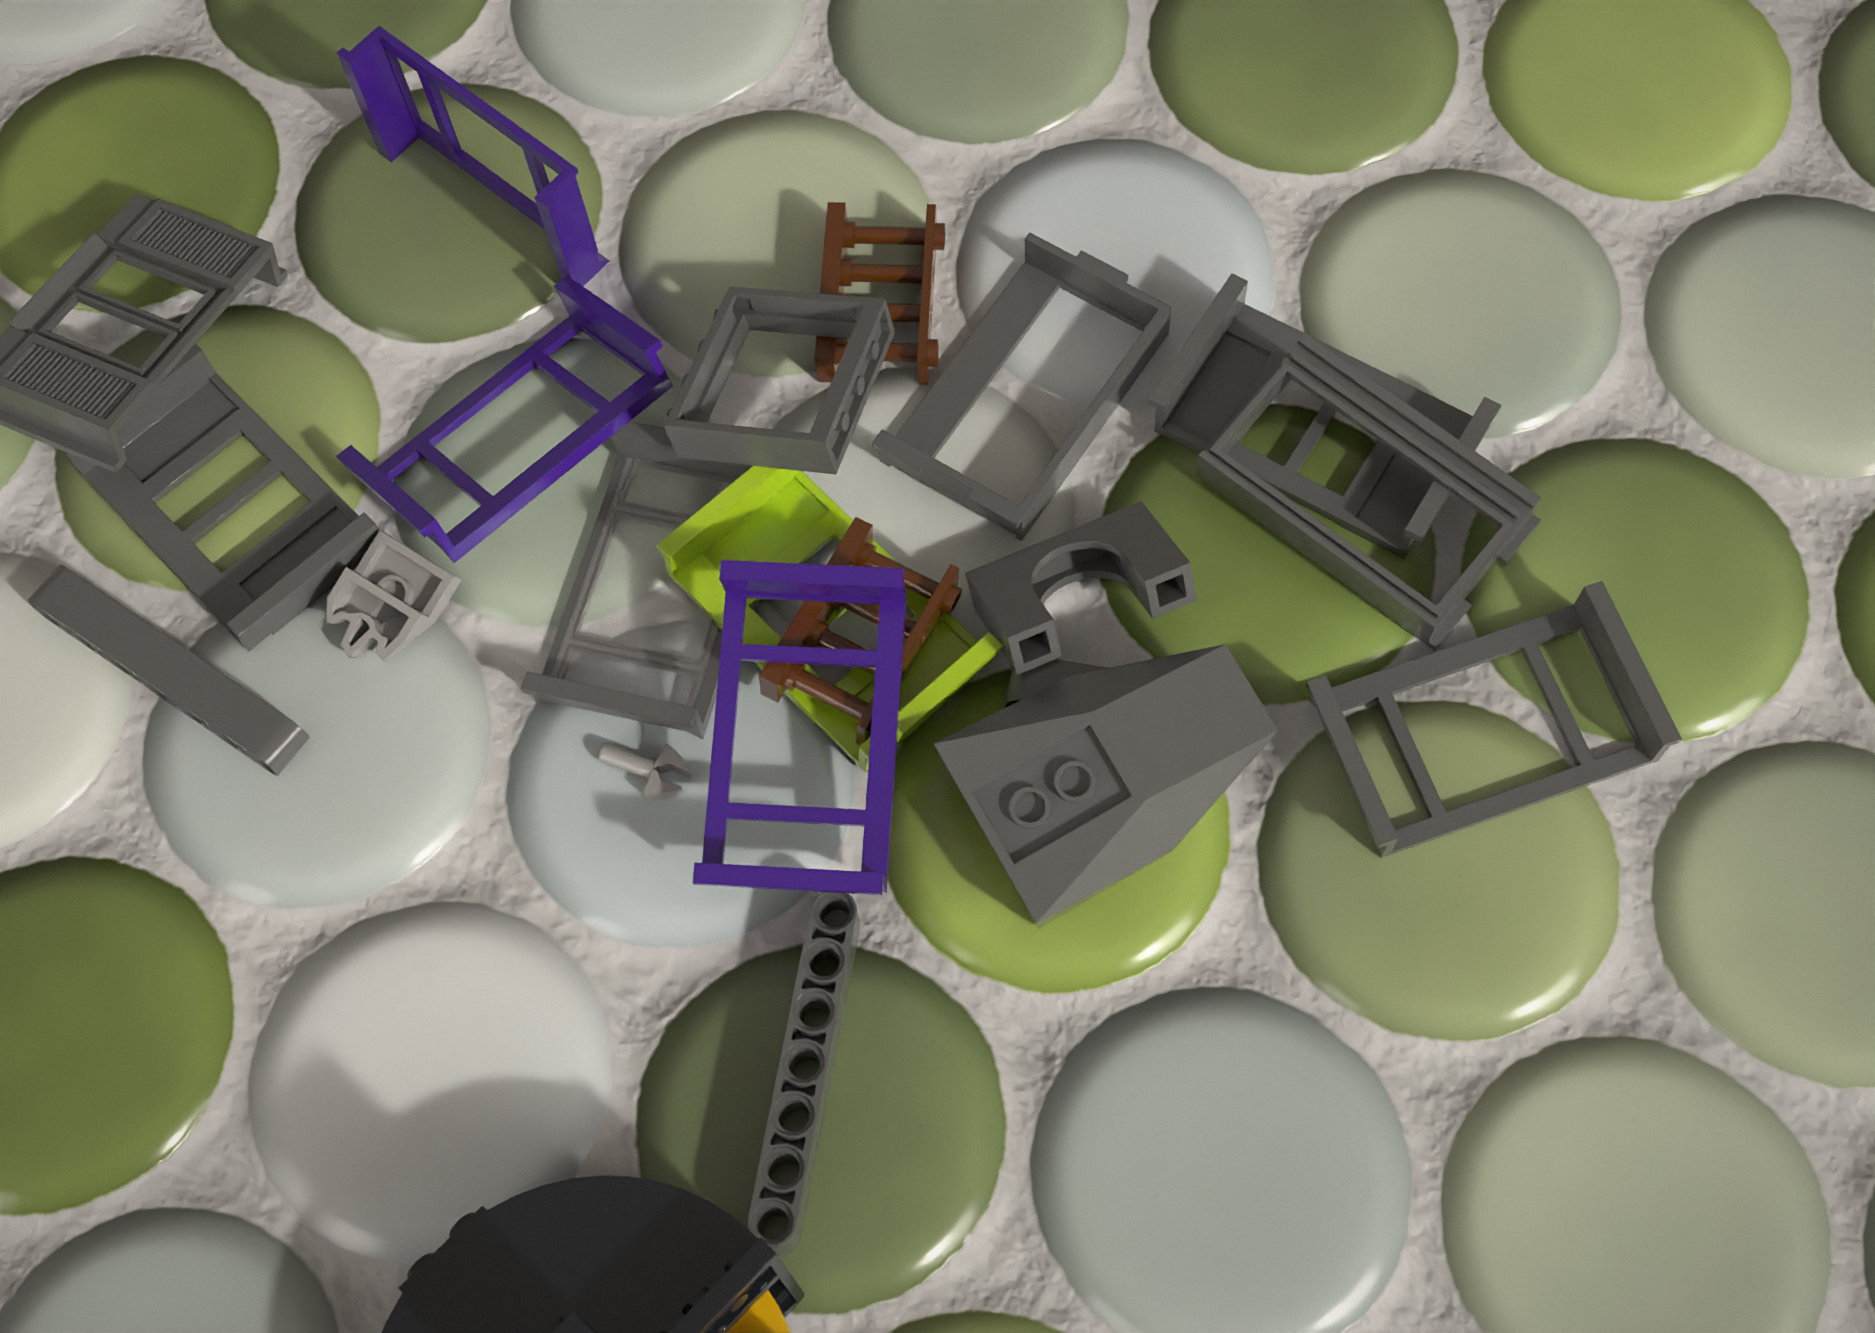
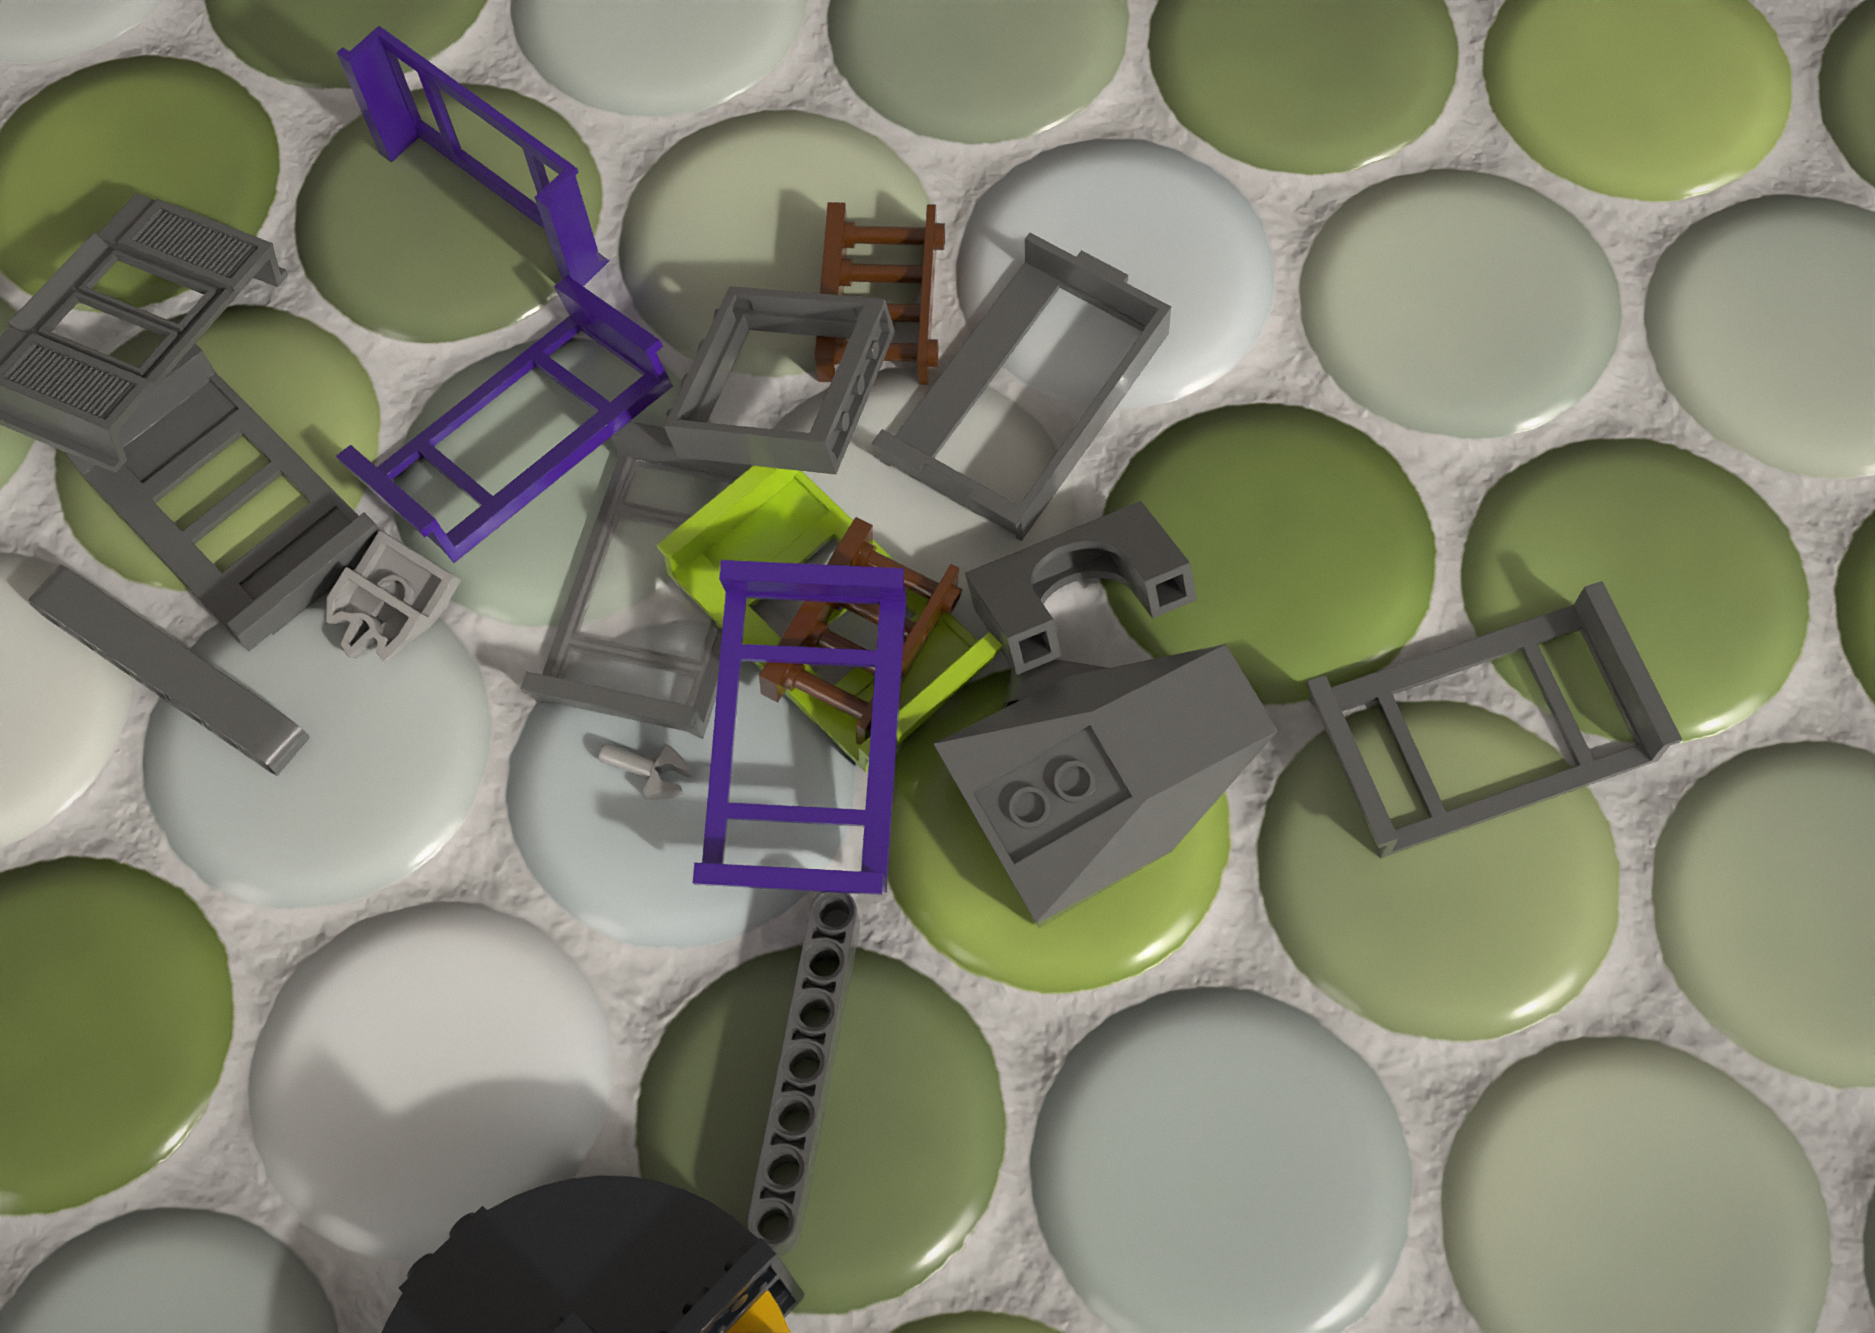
dark grey piece [1148,273,1502,559] -> none
dark grey piece [1196,332,1541,651] -> none

